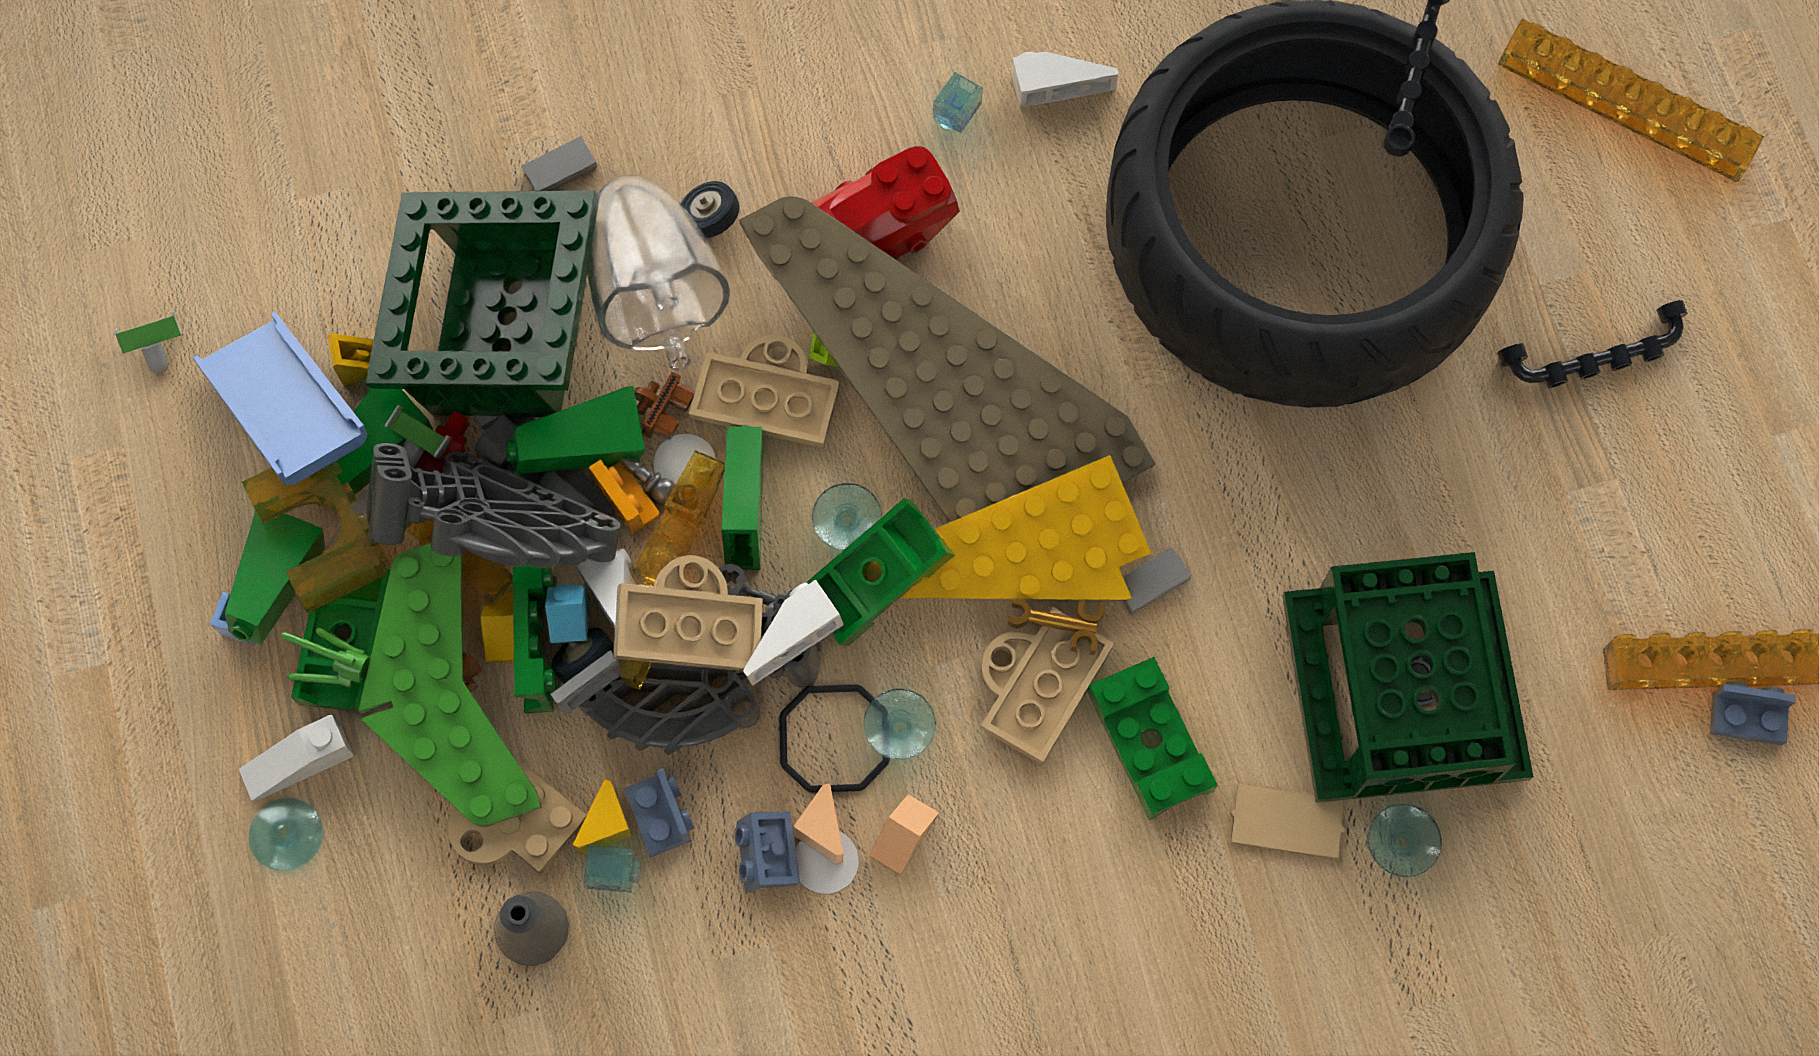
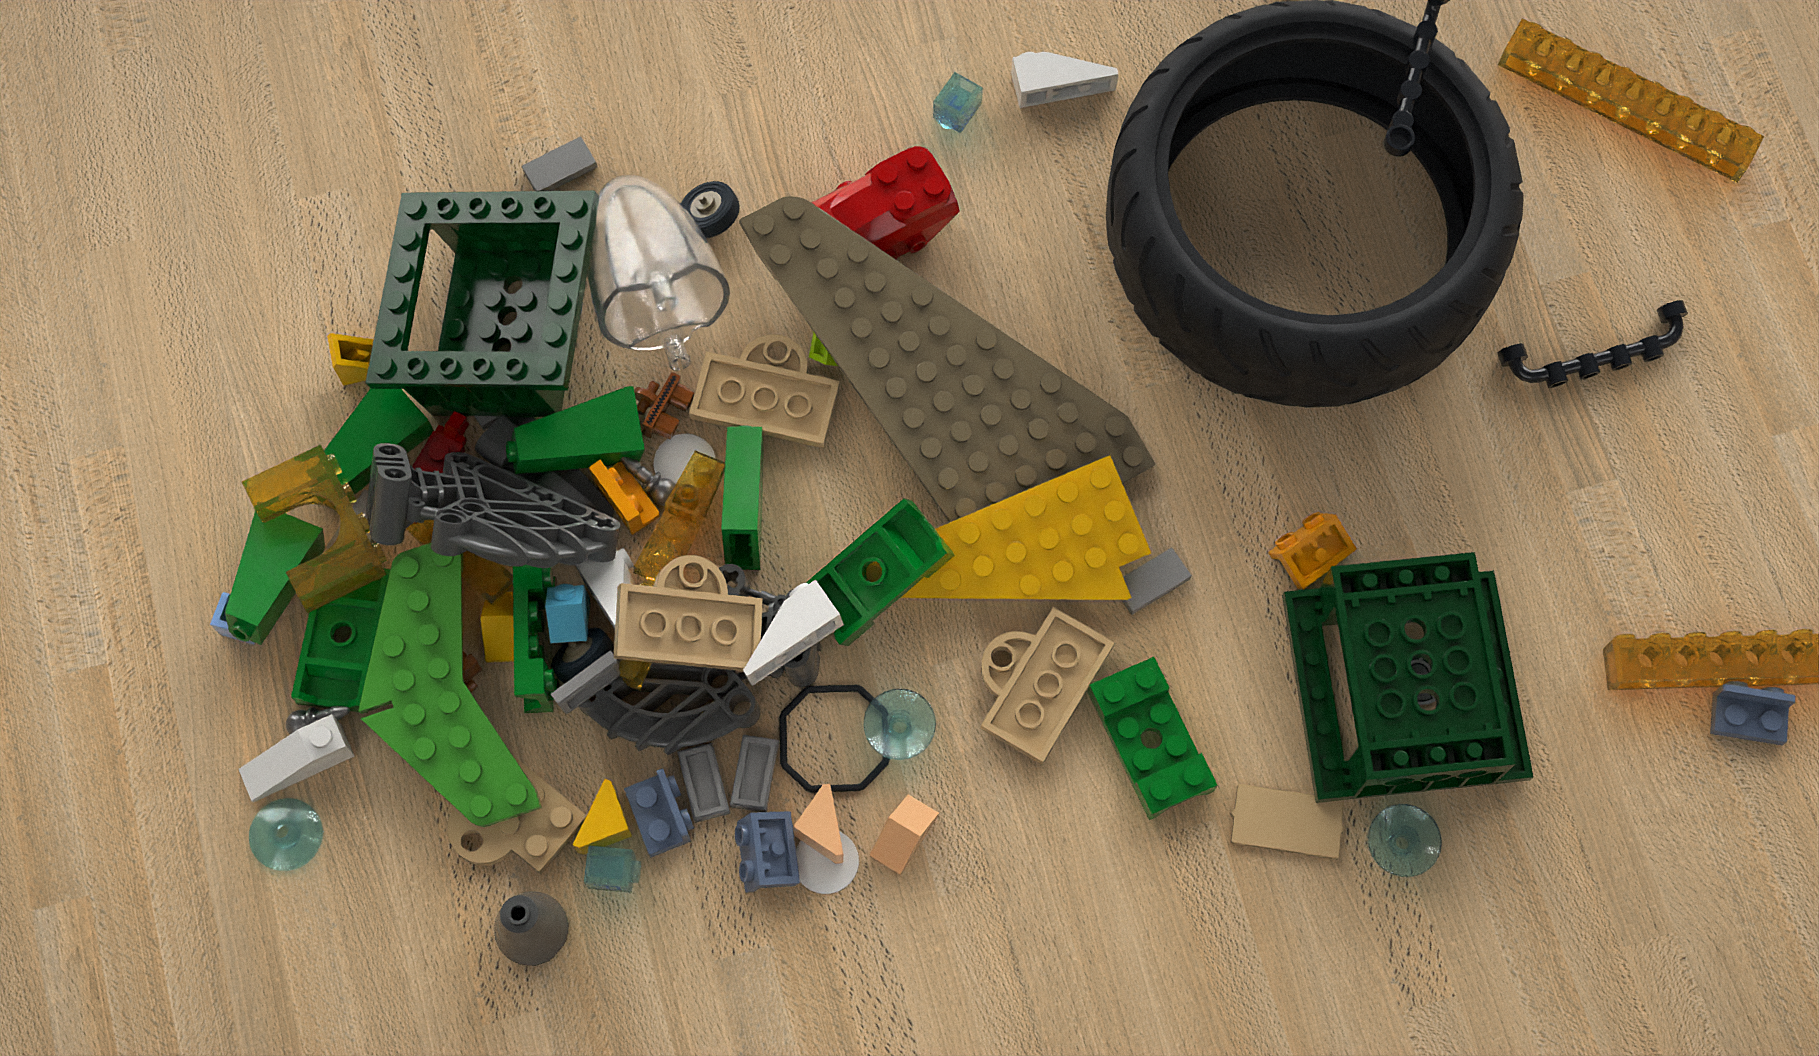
bright green piece [114,311,182,374] -> none
ladder [193,312,368,485] -> none
bright green plant [281,628,370,688] -> none
bright green piece [385,405,452,468] -> none
clear light blue dish [812,483,882,551] -> none
pearl gold bar [1008,598,1105,655] -> none
none -> flat silver bar [286,706,350,734]
none -> light grey tile [677,743,730,823]
none -> light grey tile [730,735,779,812]
none -> light orange bracket [1268,512,1357,590]

